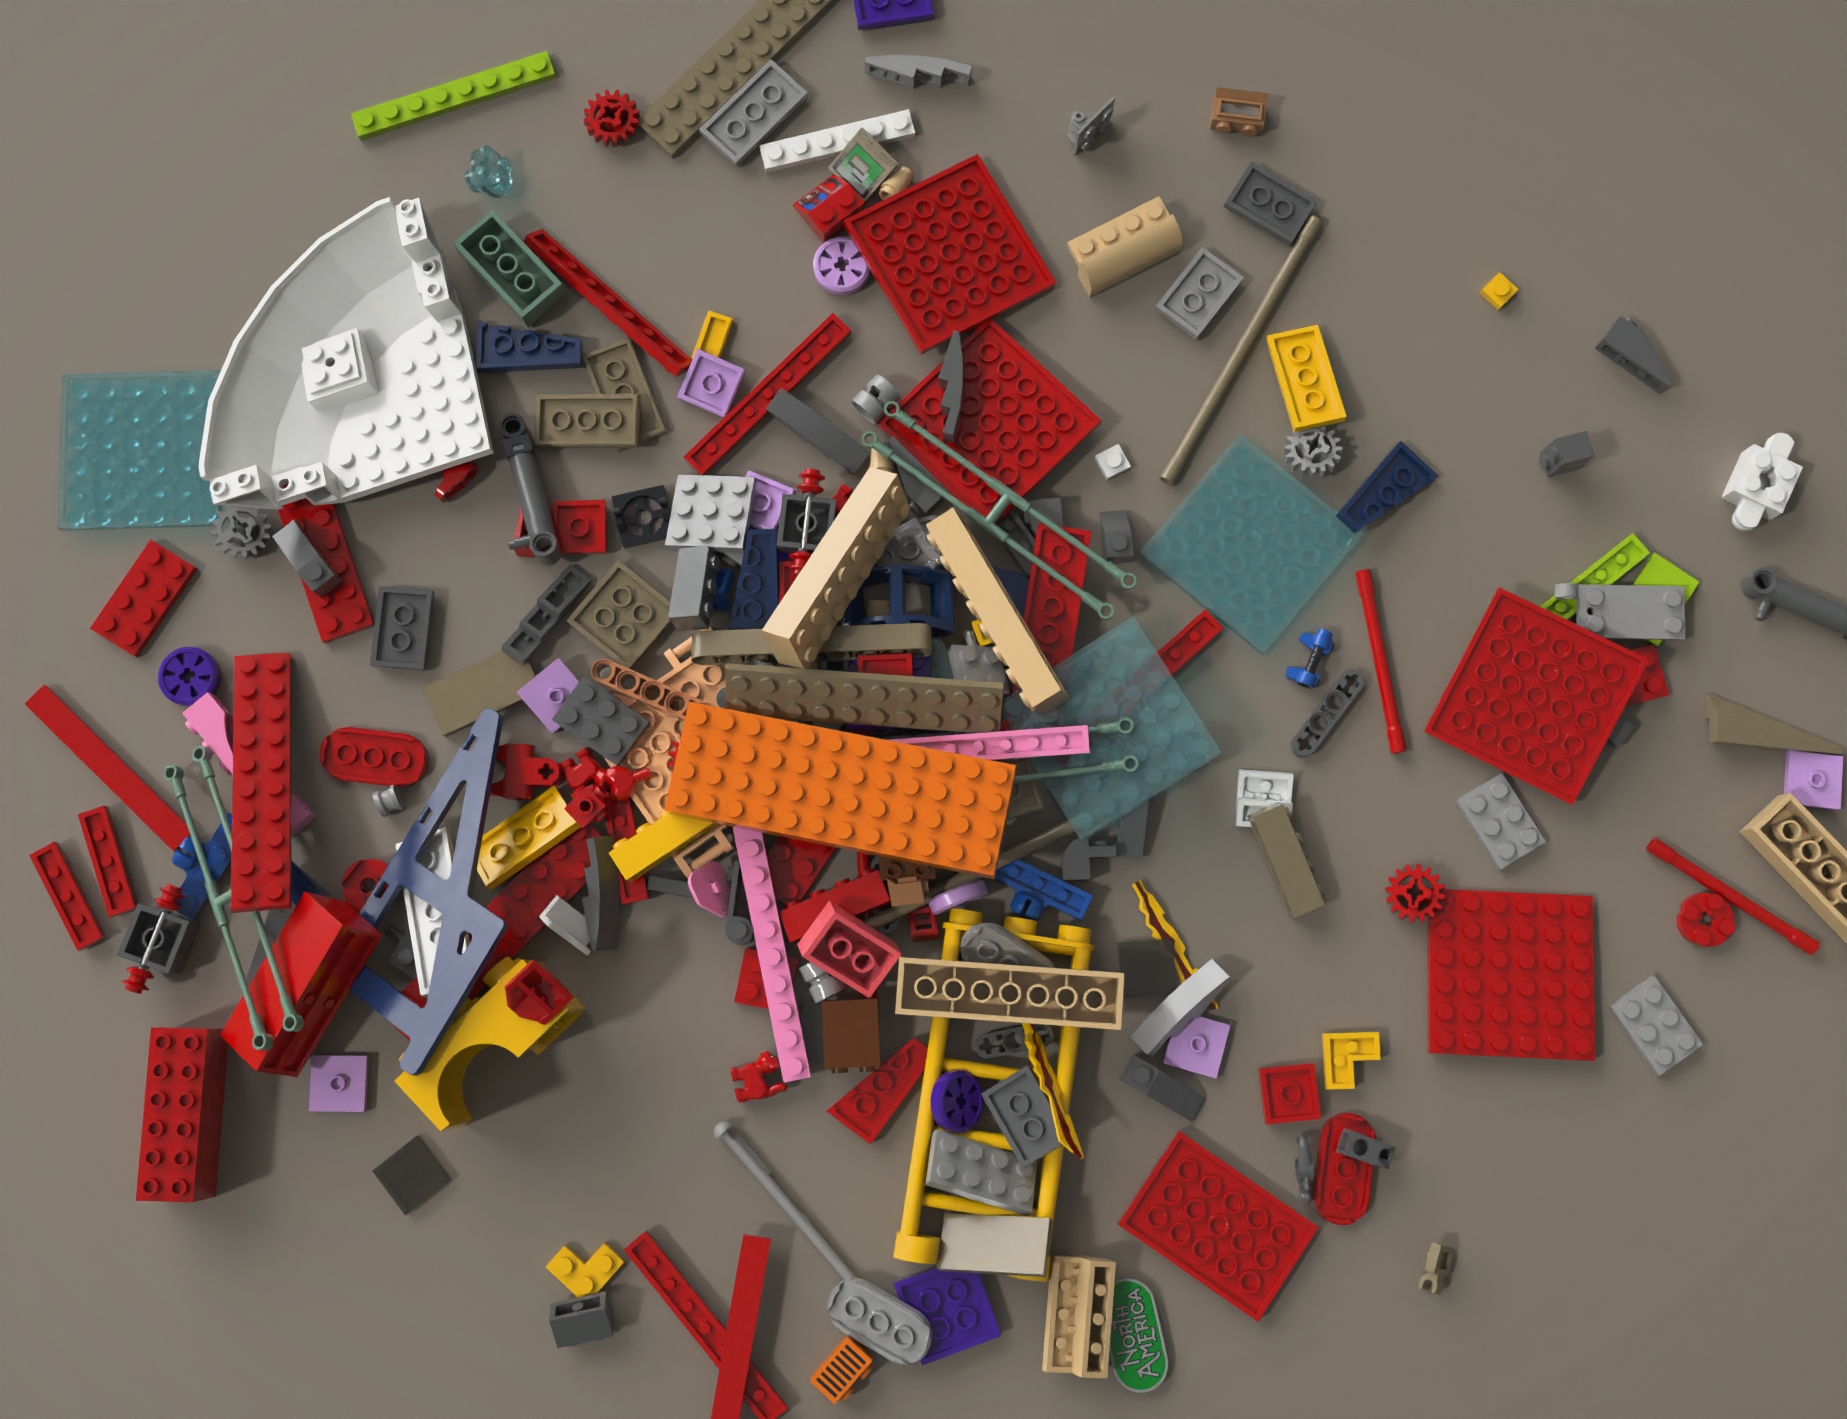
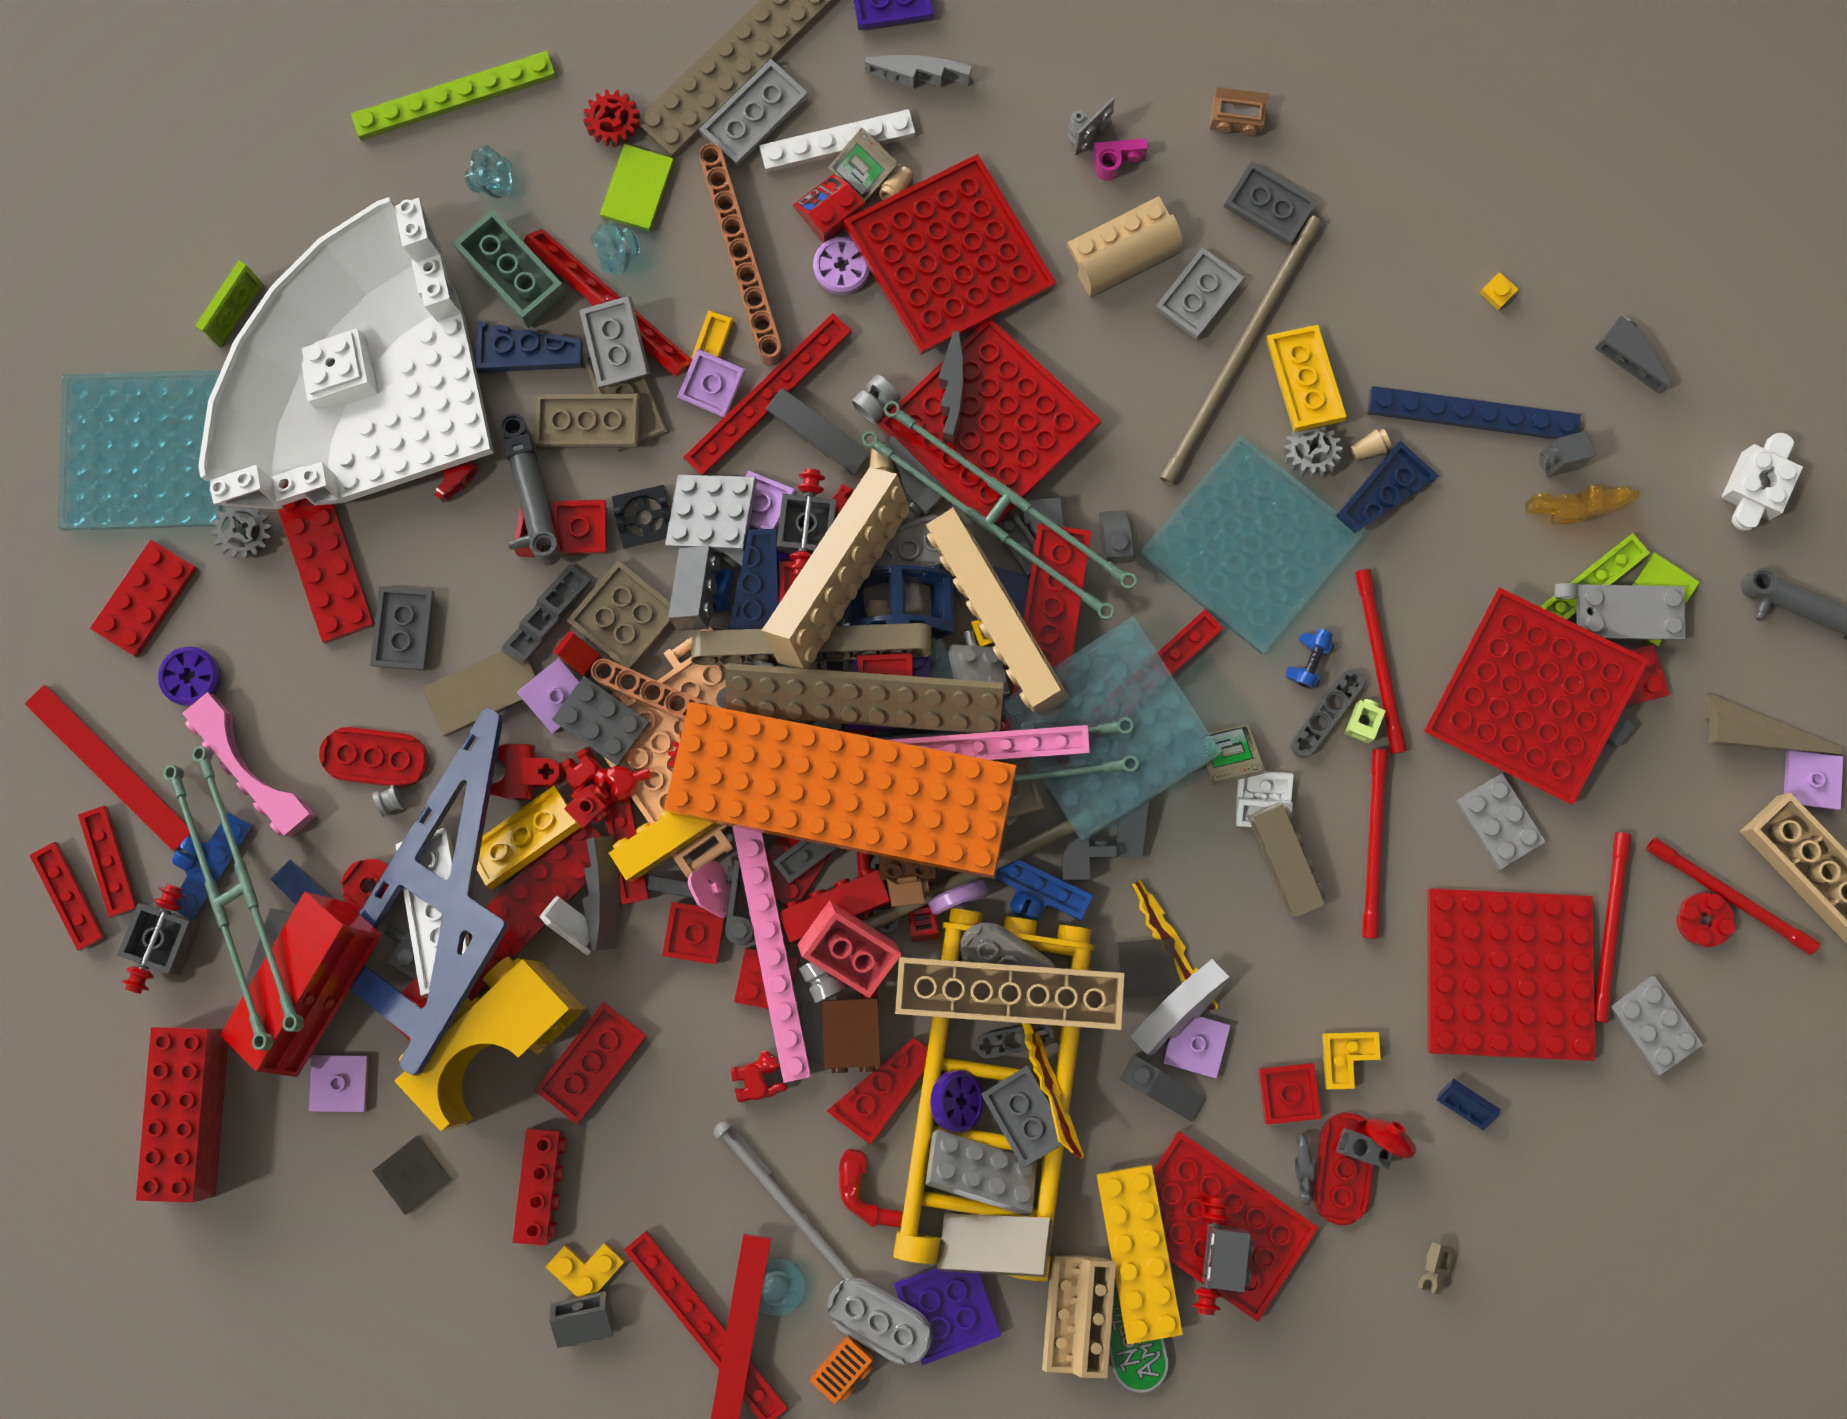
red plate [231,652,292,913] -> none
dark grey slope [272,520,343,598] -> none
red slope [504,959,574,1025] -> none
clear piece [893,517,940,569] -> none
white plate [1095,444,1131,480] -> none
red gear [1385,864,1446,924] -> none
none -> lime tile [195,260,263,347]
none -> red brick [512,1127,567,1246]
none -> red plate [534,1002,648,1125]
none -> red slope [553,631,603,679]
none -> light grey plate [579,296,650,388]
none -> clear light blue plate [591,221,641,275]
none -> lime tile [600,144,674,232]
none -> red plate [662,902,725,965]
none -> nougat beam [699,143,782,366]
none -> clear light blue plate [759,1257,805,1316]
none -> dark grey plate [773,840,837,884]
none -> red piece [839,1149,903,1228]
none -> dark pink plate [1093,139,1147,181]
none -> yellow plate [1096,1164,1183,1345]
none -> dark grey brick [1192,1197,1254,1315]
none -> tile [1200,723,1265,786]
none -> yellowish green brick [1343,699,1386,744]
none -> tan cone [1350,429,1392,461]
none -> red piece [1362,749,1388,939]
none -> red dish [1365,1118,1417,1158]
none -> dark blue plate [1367,386,1581,439]
none -> dark blue plate [1437,1078,1500,1131]
none -> clear yellow slope [1525,485,1639,524]
none -> red piece [1594,832,1632,1023]

